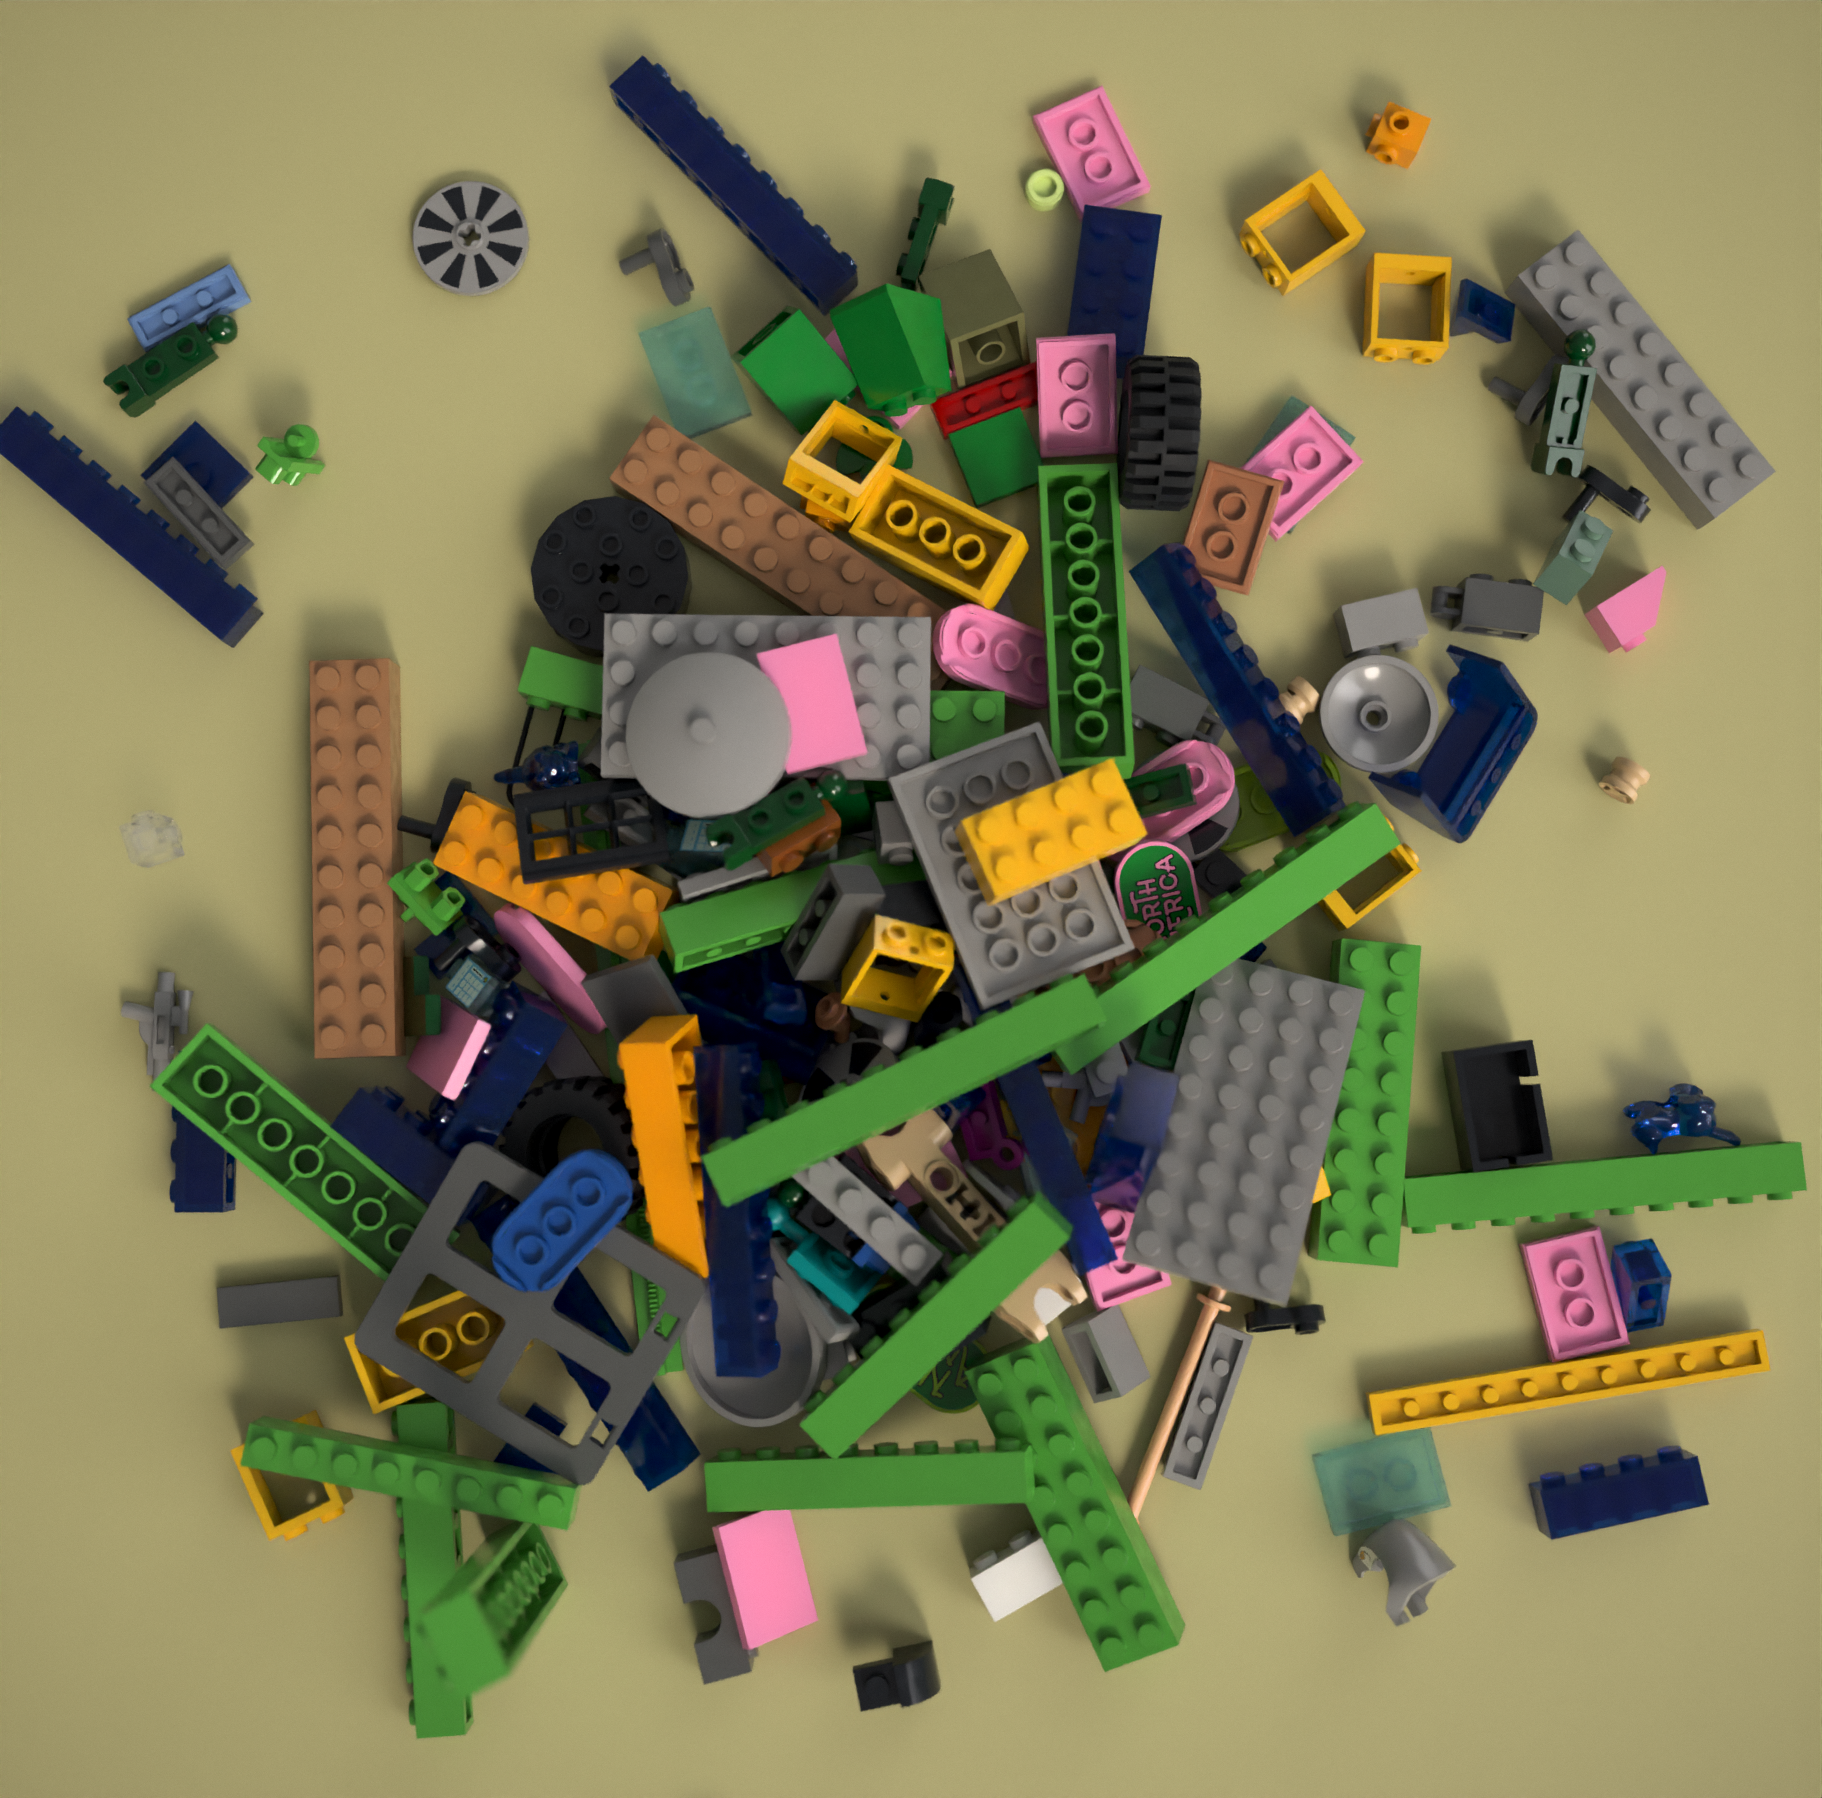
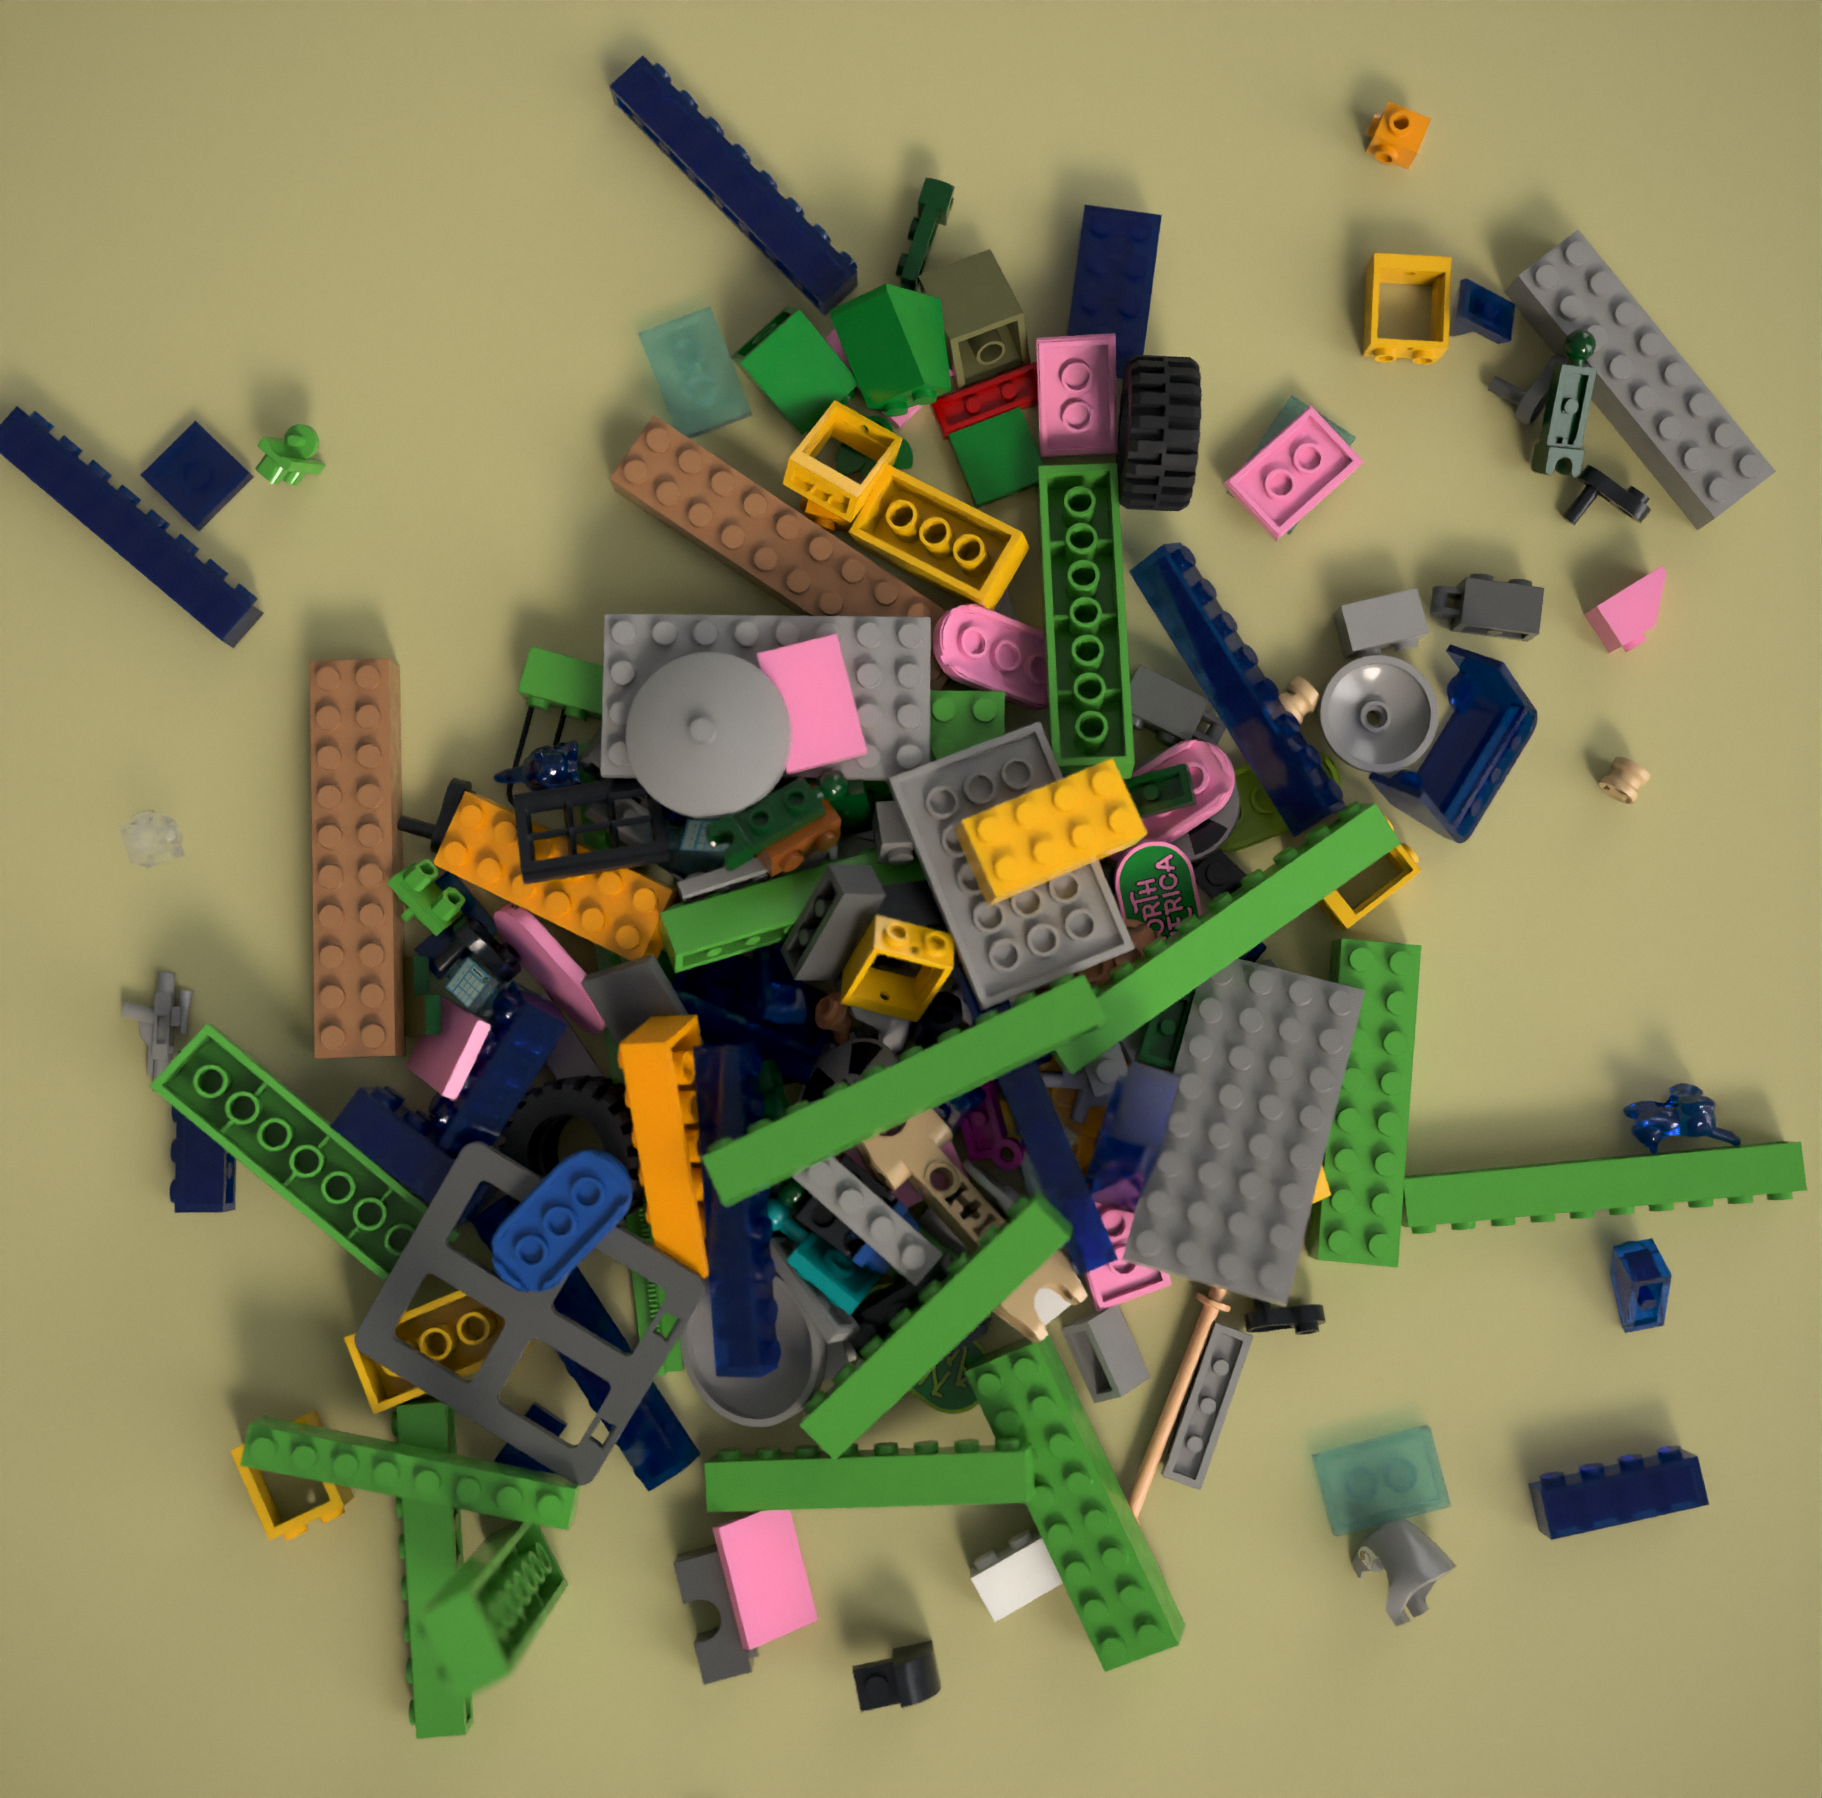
dark green plate [103,313,238,418] -> none
medium blue tile [127,264,252,353] -> none
dark grey tile [143,457,255,570] -> none
dark grey tile [217,1275,343,1329] -> none
light grey piece [413,181,529,296] -> none
black brick [531,496,692,658] -> none
dark grey piece [619,228,694,307] -> none
yellowish green tile [1025,169,1064,211] -> none
bright pink tile [1032,86,1151,223] -> none
nougat tile [1173,460,1284,596] -> none
yellow window [1239,169,1366,296] -> none
yellow plate [1365,1329,1771,1435] -> none
black piece [1441,1040,1553,1172] -> none
bright pink tile [1519,1225,1630,1363] -> none
sand green brick [1533,510,1613,605] -> none

